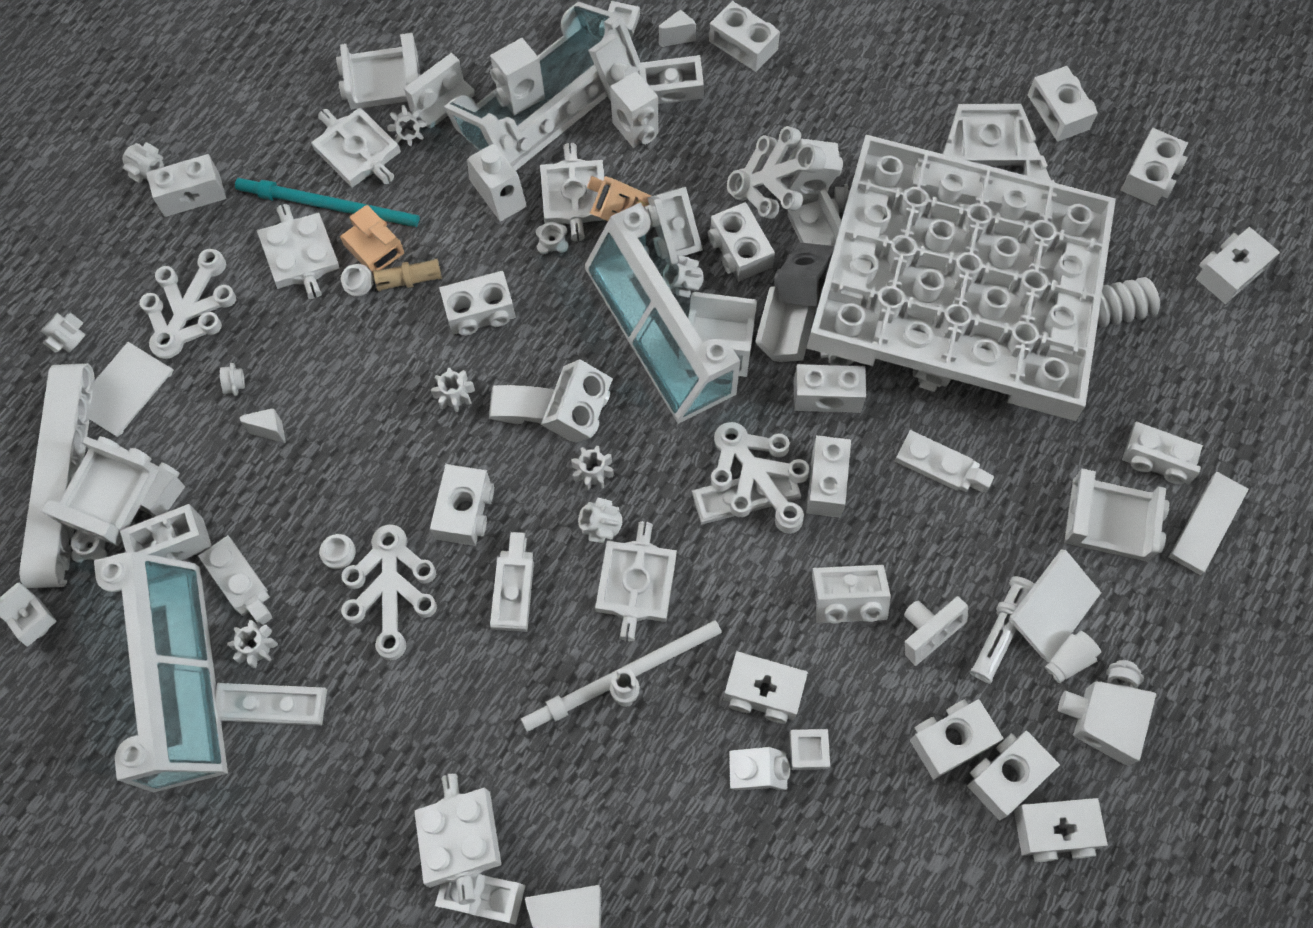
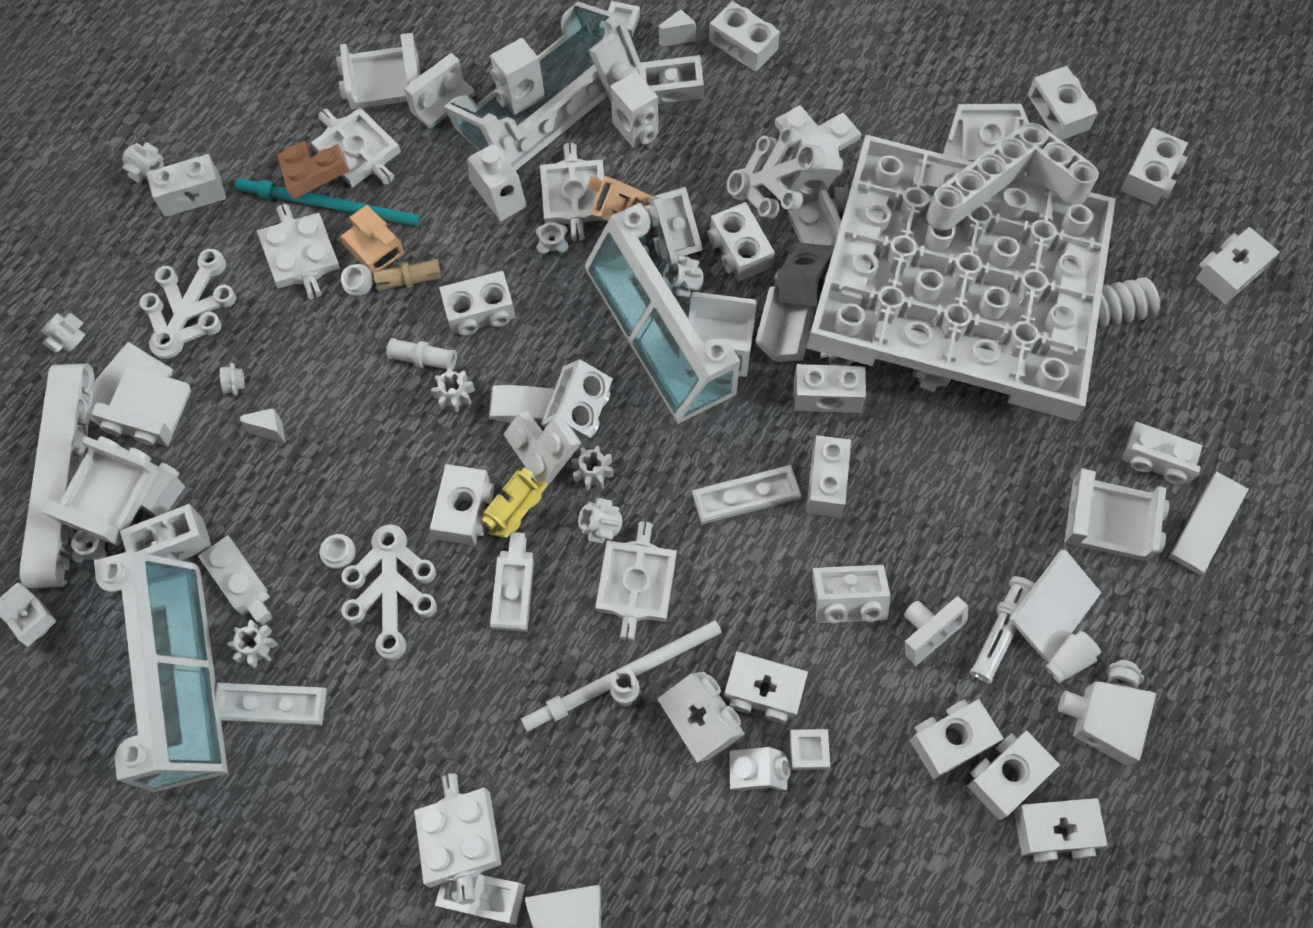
white gear [387,105,427,146] -> none
white plant [711,422,809,534] -> none
white hinge [895,430,994,493] -> none
none -> white bracket [91,366,191,447]
none -> nougat plate [277,141,350,199]
none -> white pin [386,338,457,371]
none -> light yellow hinge [481,468,548,538]
none -> white plate [503,411,581,484]
none -> white brick [658,672,745,763]
none -> white plate [775,105,861,151]
none -> white beam [926,123,1099,230]

